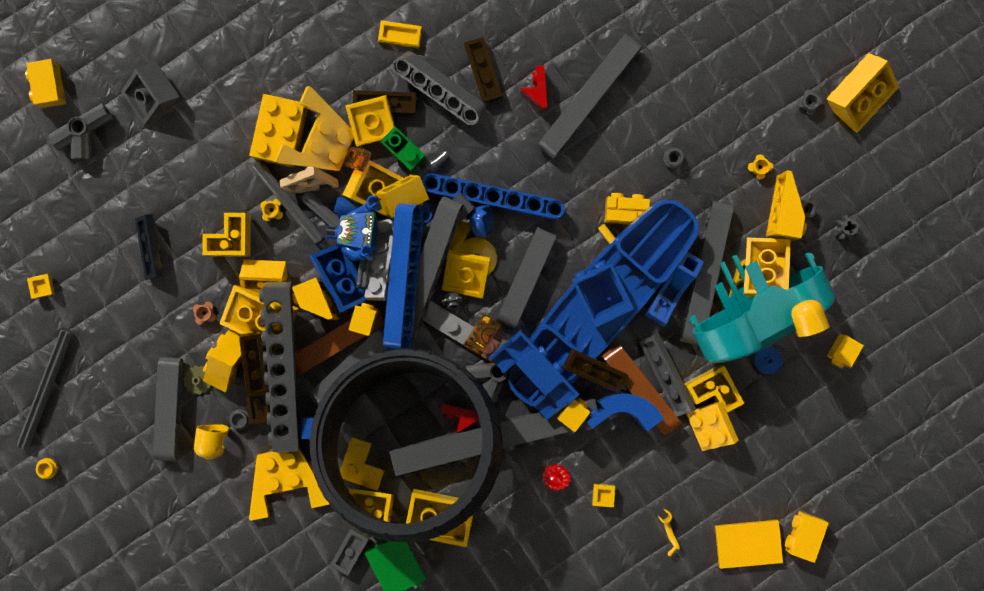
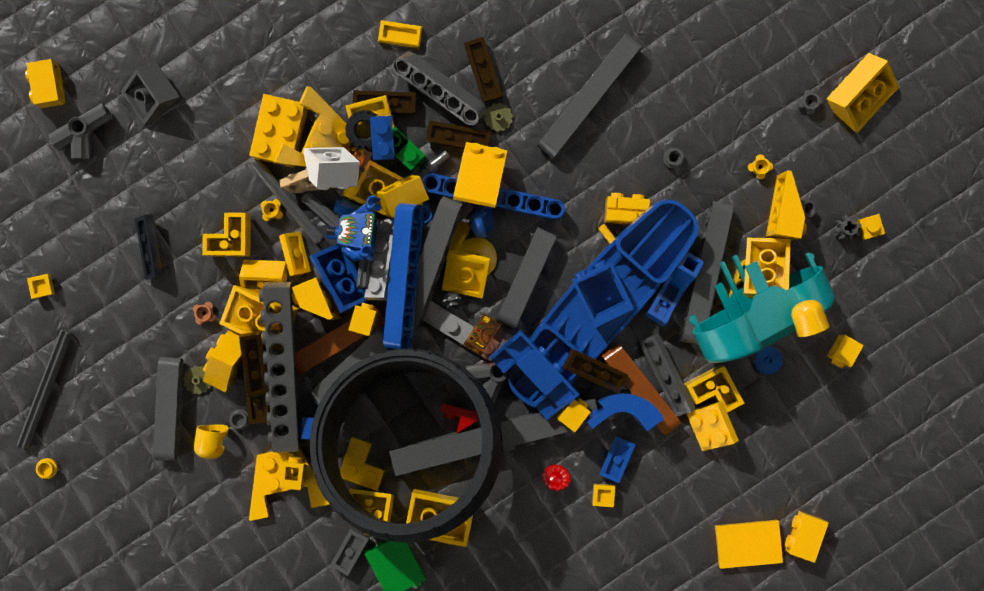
red slope [520,65,547,111] -> none
yellow piece [658,509,680,556] -> none
none -> yellow plate [279,231,311,276]
none -> yellow brick [279,457,307,490]
none -> white slope [303,147,360,190]
none -> black tyre [345,110,378,149]
none -> blue plate [370,115,394,160]
none -> dark brown plate [426,120,491,149]
none -> yellow slope [453,142,507,208]
none -> olive piece [484,103,513,132]
none -> blue plate [599,436,636,483]
none -> yellow plate [857,214,885,240]

